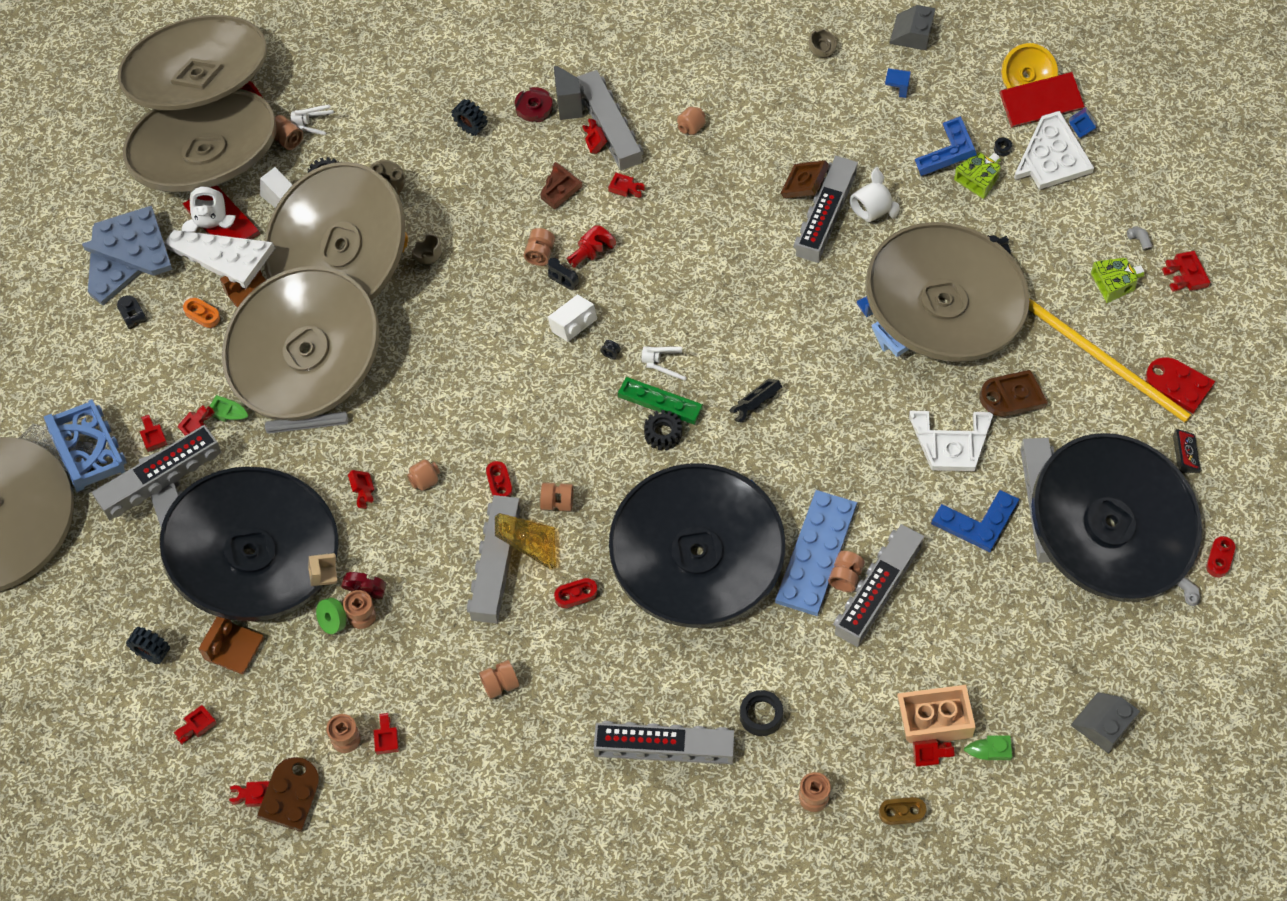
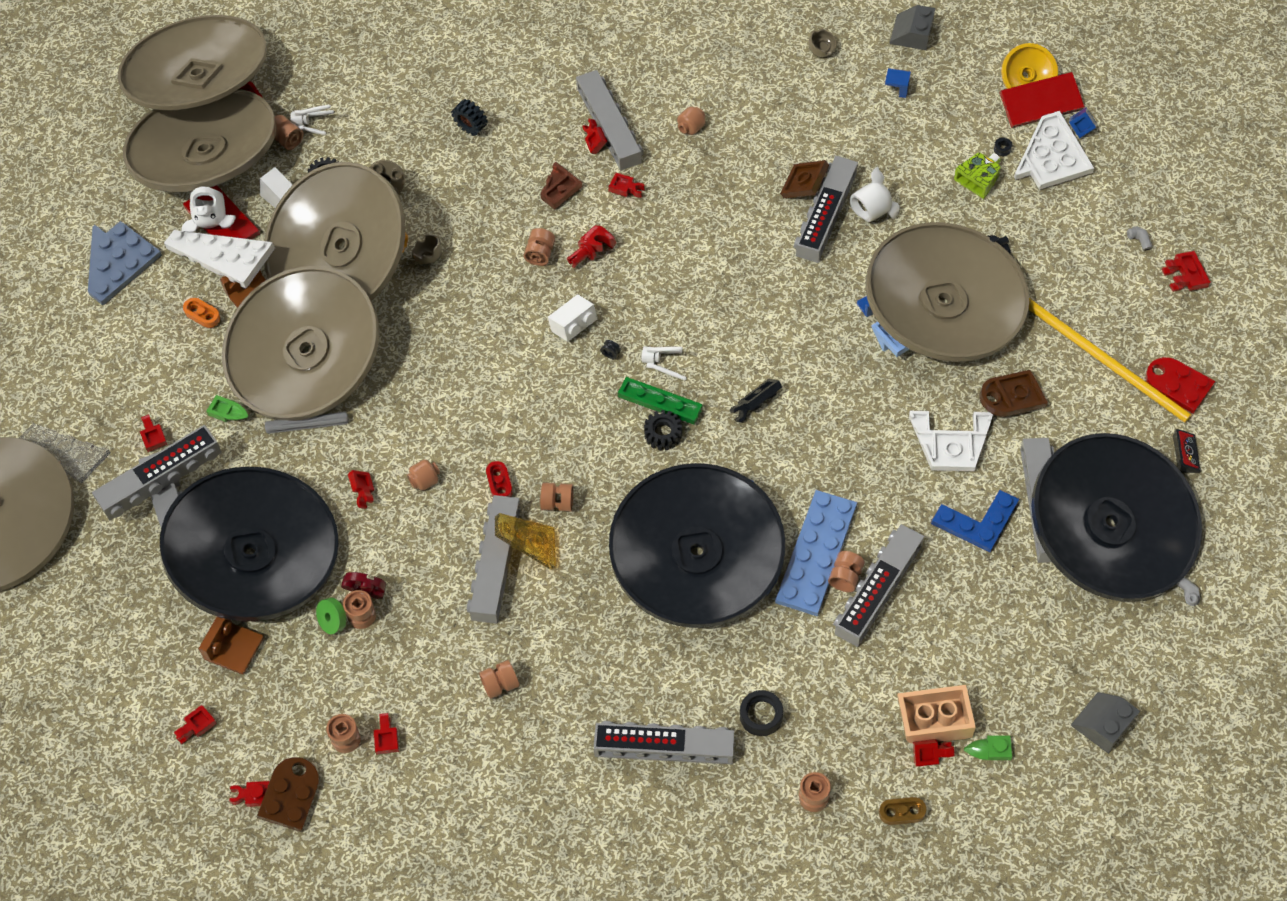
medium blue fence [43,399,127,492] -> none
sand blue wing [82,205,173,276] -> none
black plate [117,295,147,329] -> none
black bush [126,627,170,664] -> none
red plate [177,405,215,436] -> none
tan panel [308,553,338,586] -> none
dark red plate [514,87,553,122] -> none
black plate [548,258,579,290] -> none
dark grey slope [554,66,586,120] -> none
red plate [554,578,598,608] -> none
blue plate [915,116,977,176] -> none
lime torso [1091,258,1144,303] -> none
red plate [1206,536,1235,578] -> none

